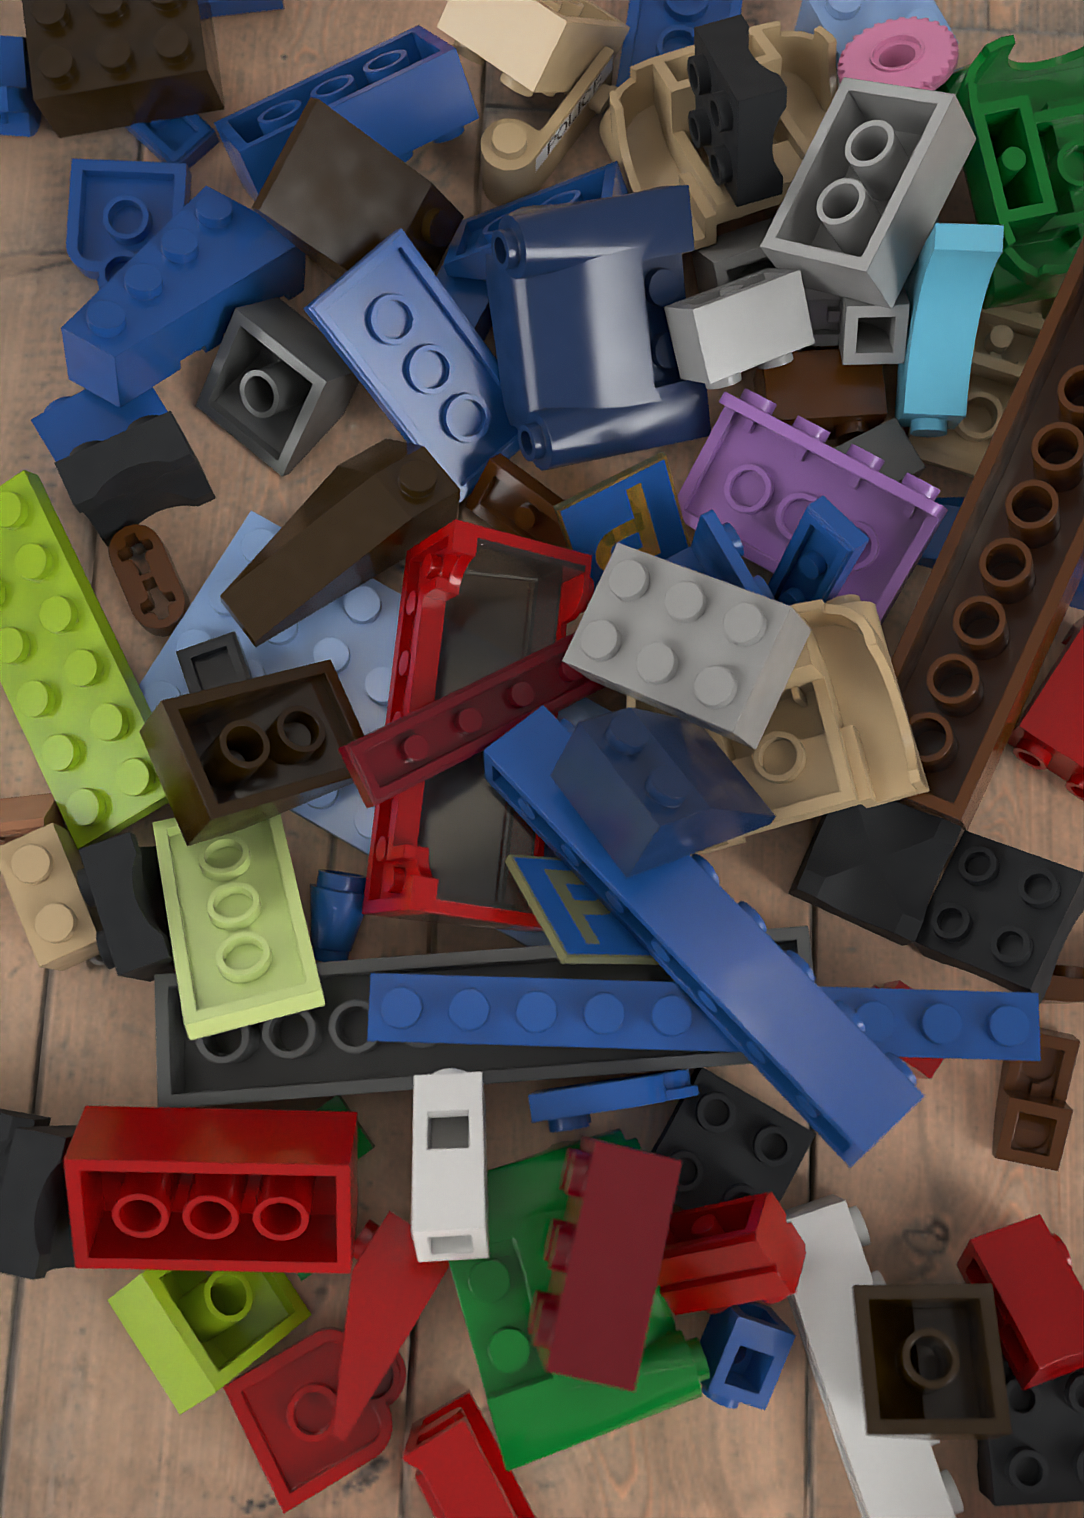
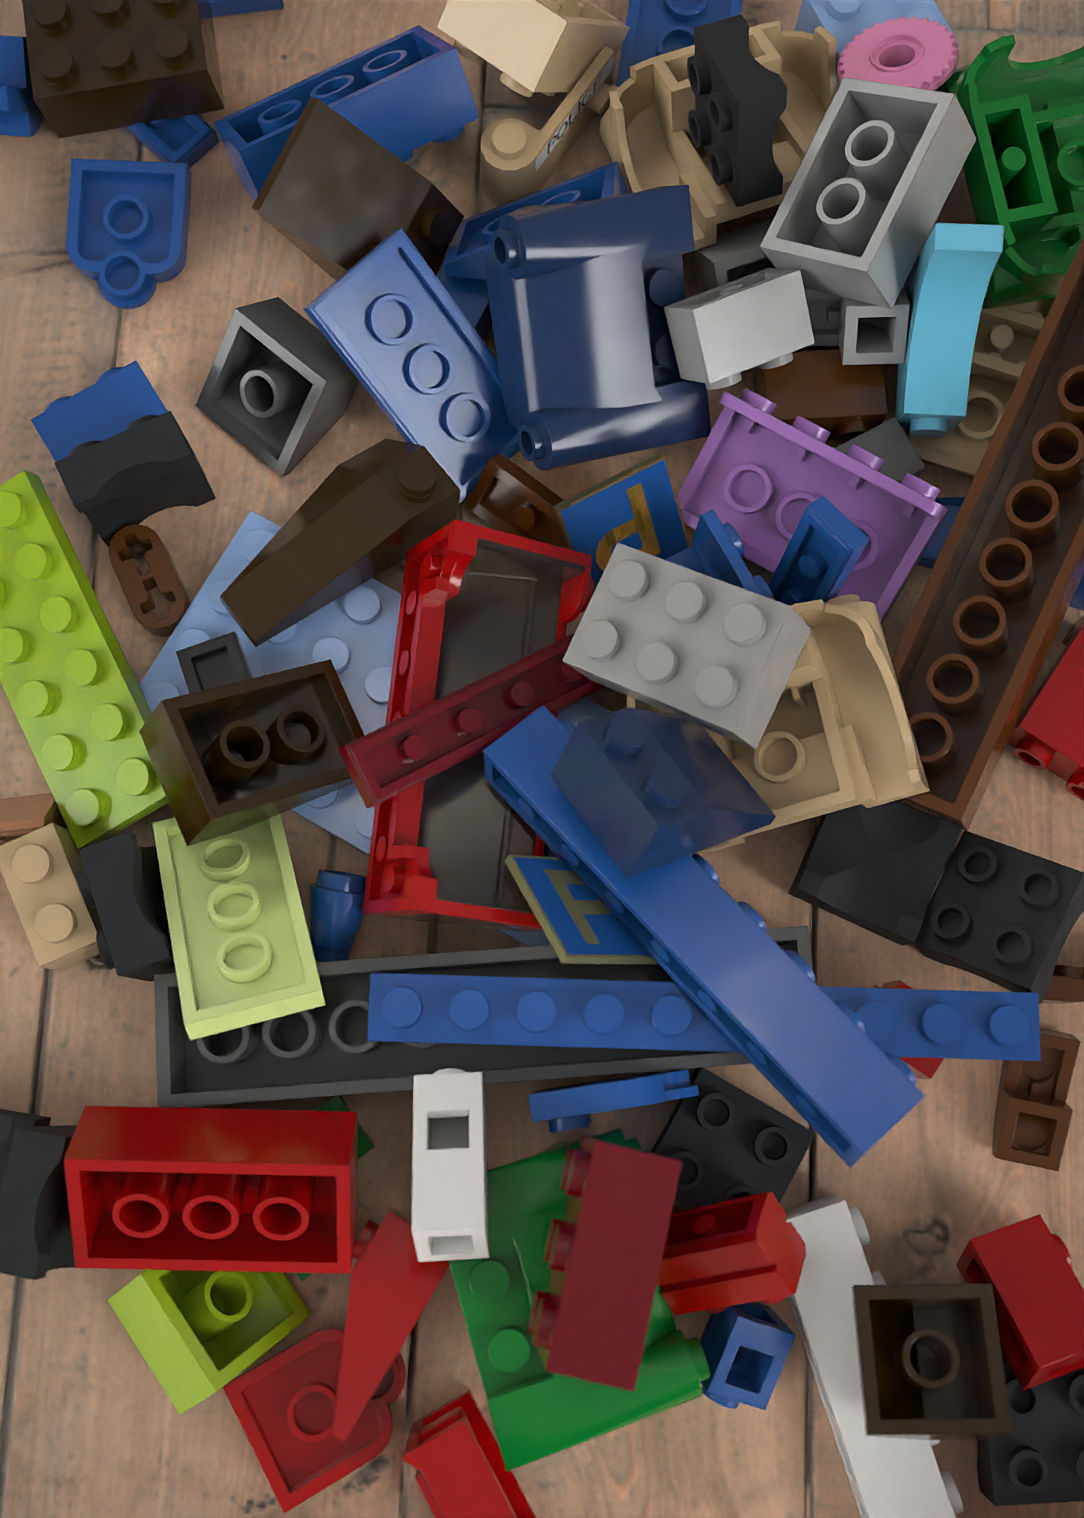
blue wedge [61,186,306,408] -> none

